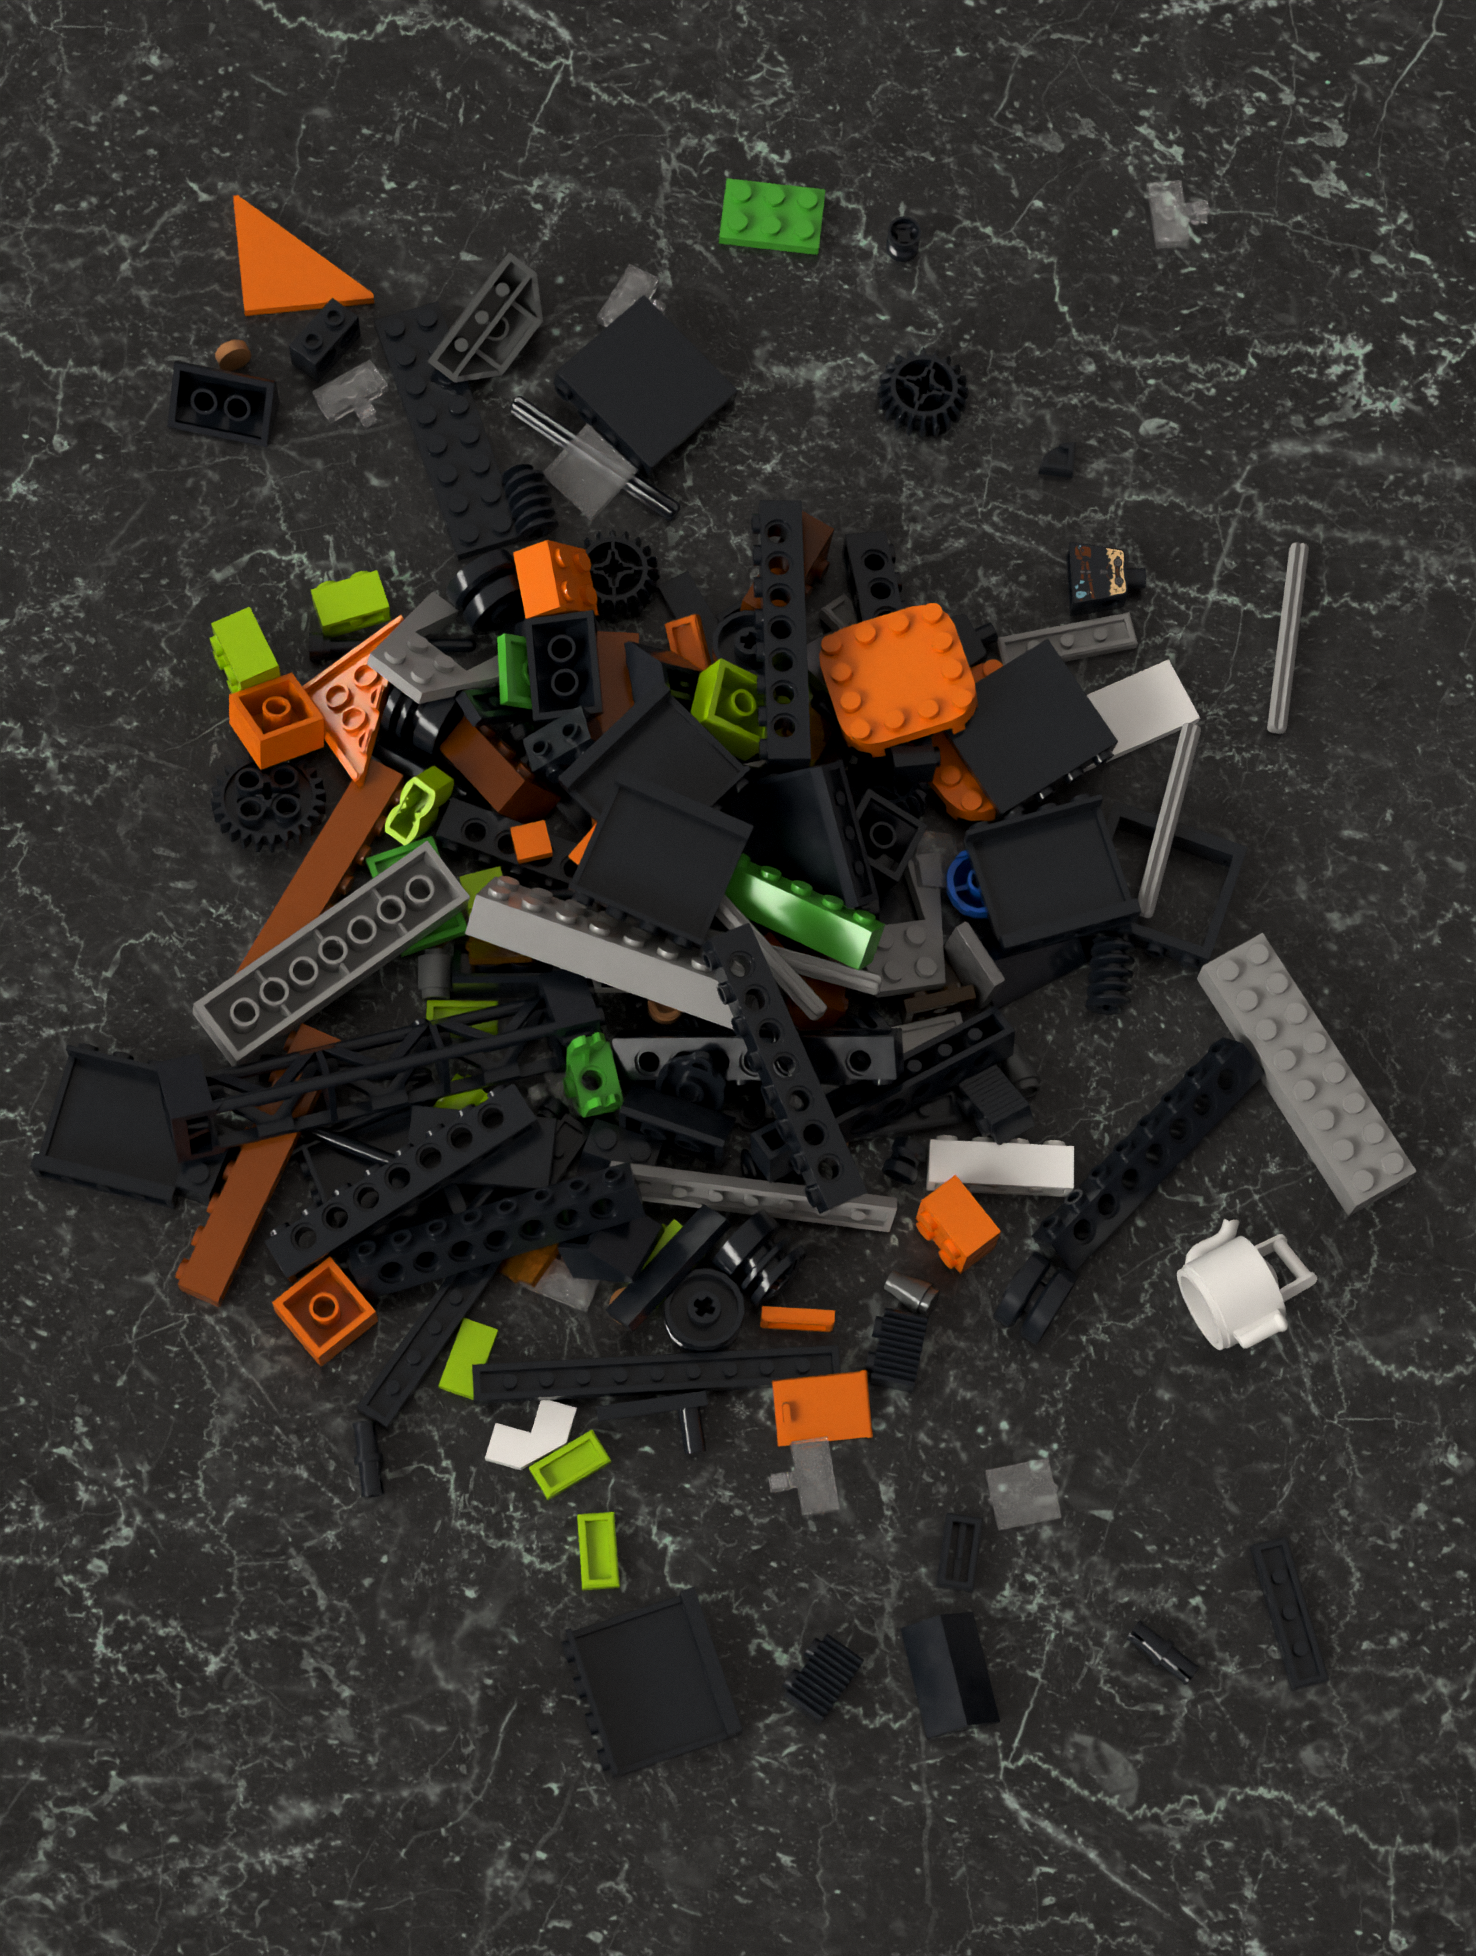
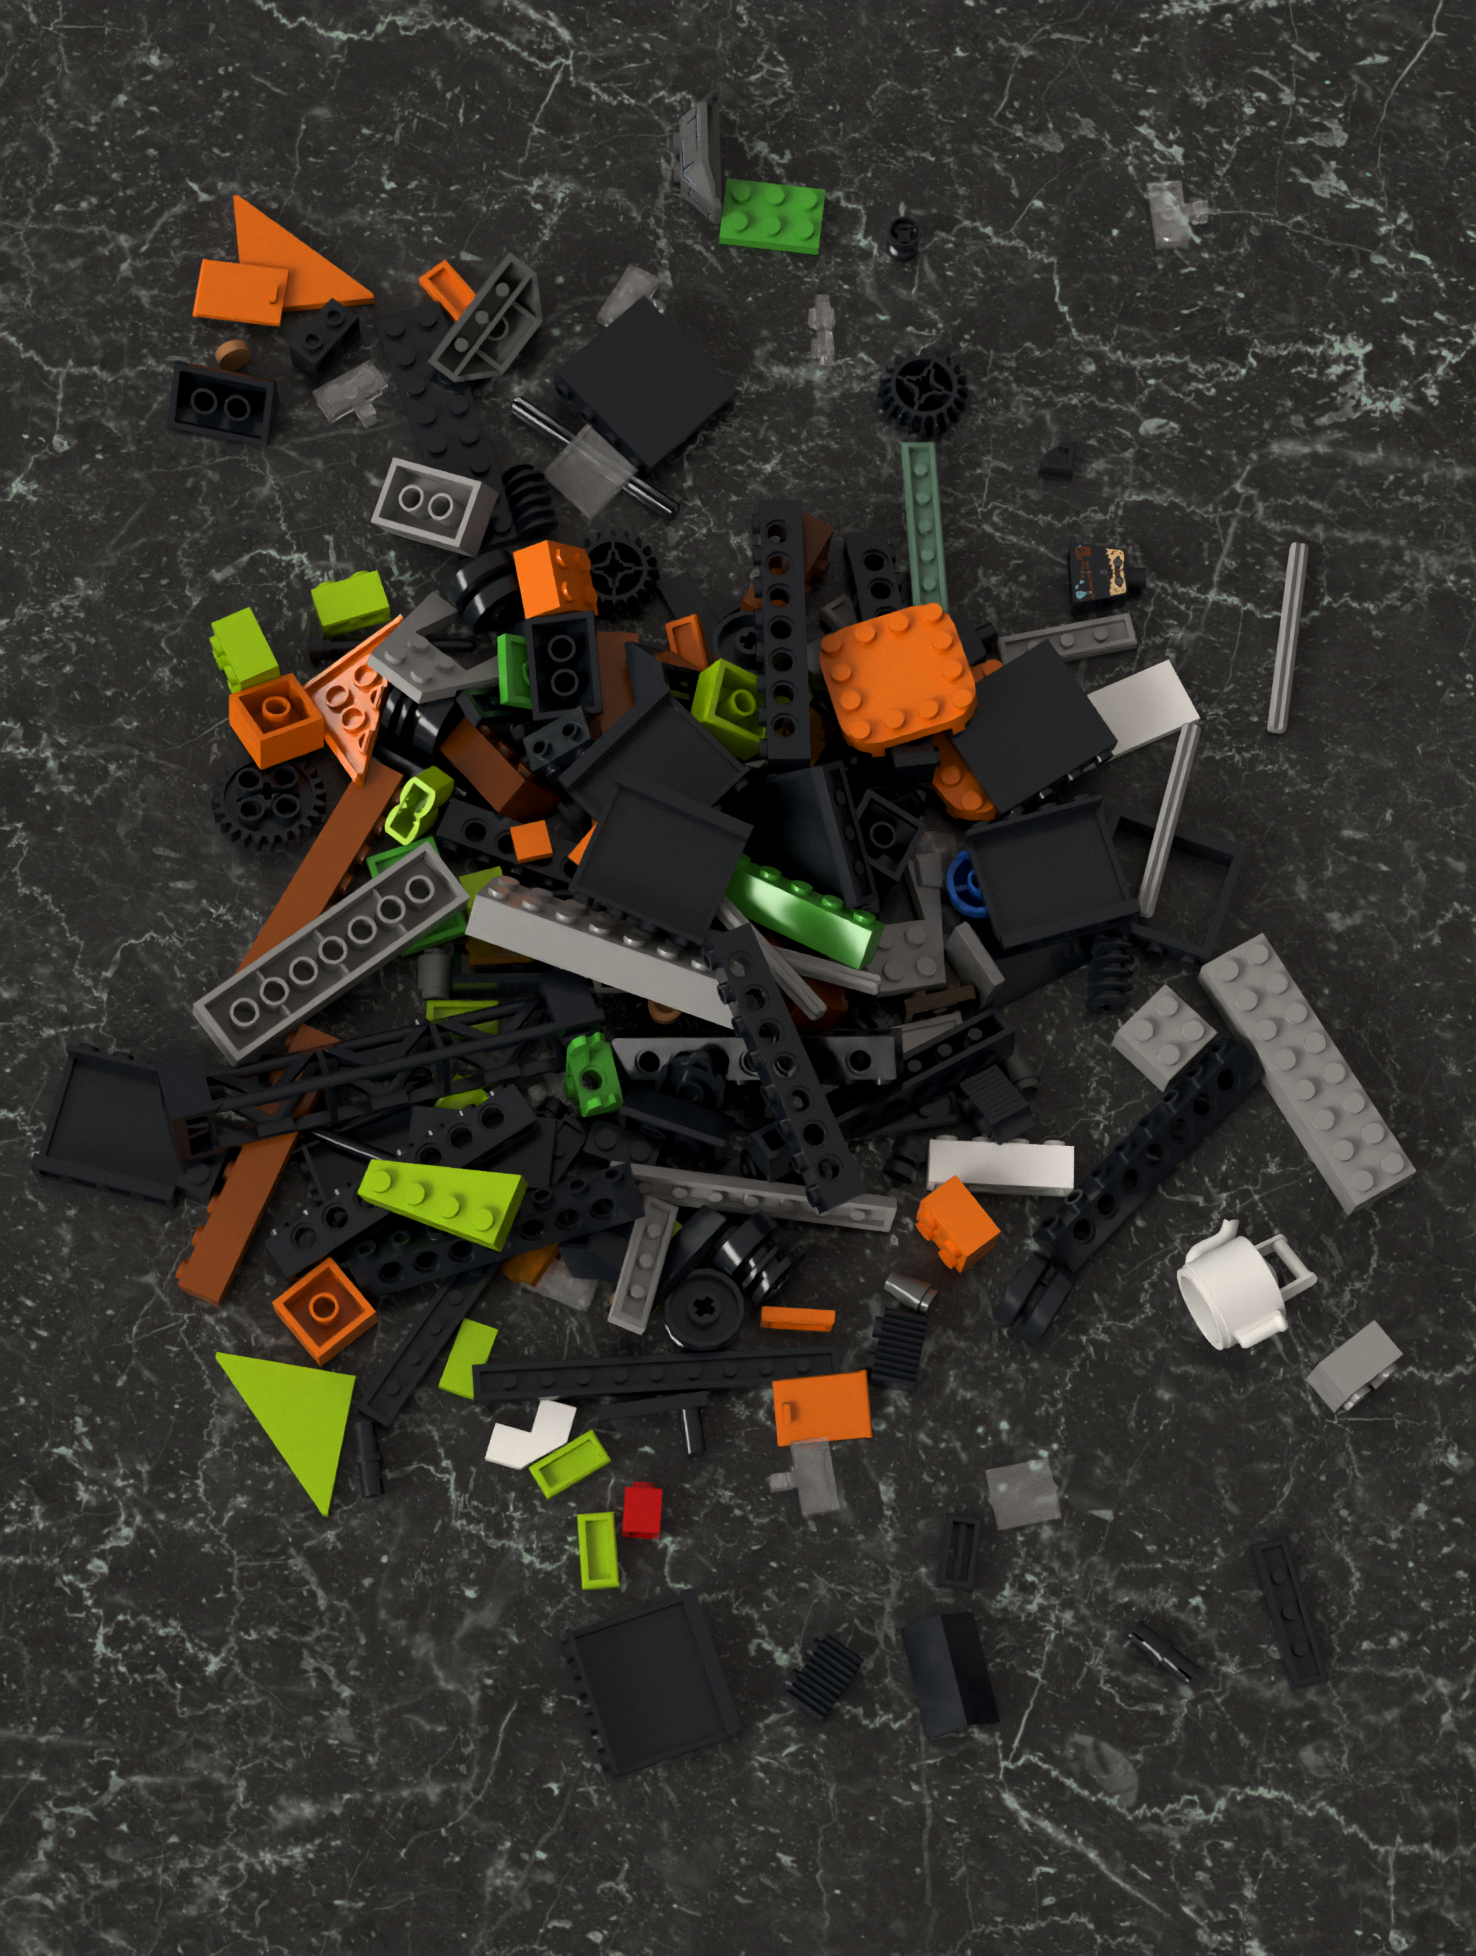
none -> orange container [193,259,289,327]
none -> lime tile [216,1352,356,1517]
none -> lime wedge [357,1159,528,1252]
none -> light grey brick [371,457,499,558]
none -> orange tile [419,260,476,323]
none -> light grey tile [607,1194,679,1335]
none -> red brick [622,1482,662,1540]
none -> dark grey wedge [673,90,722,224]
none -> clear plate [808,294,836,371]
none -> sand green tile [901,442,949,615]
none -> light grey brick [1112,984,1218,1092]
none -> light grey brick [1306,1320,1403,1413]

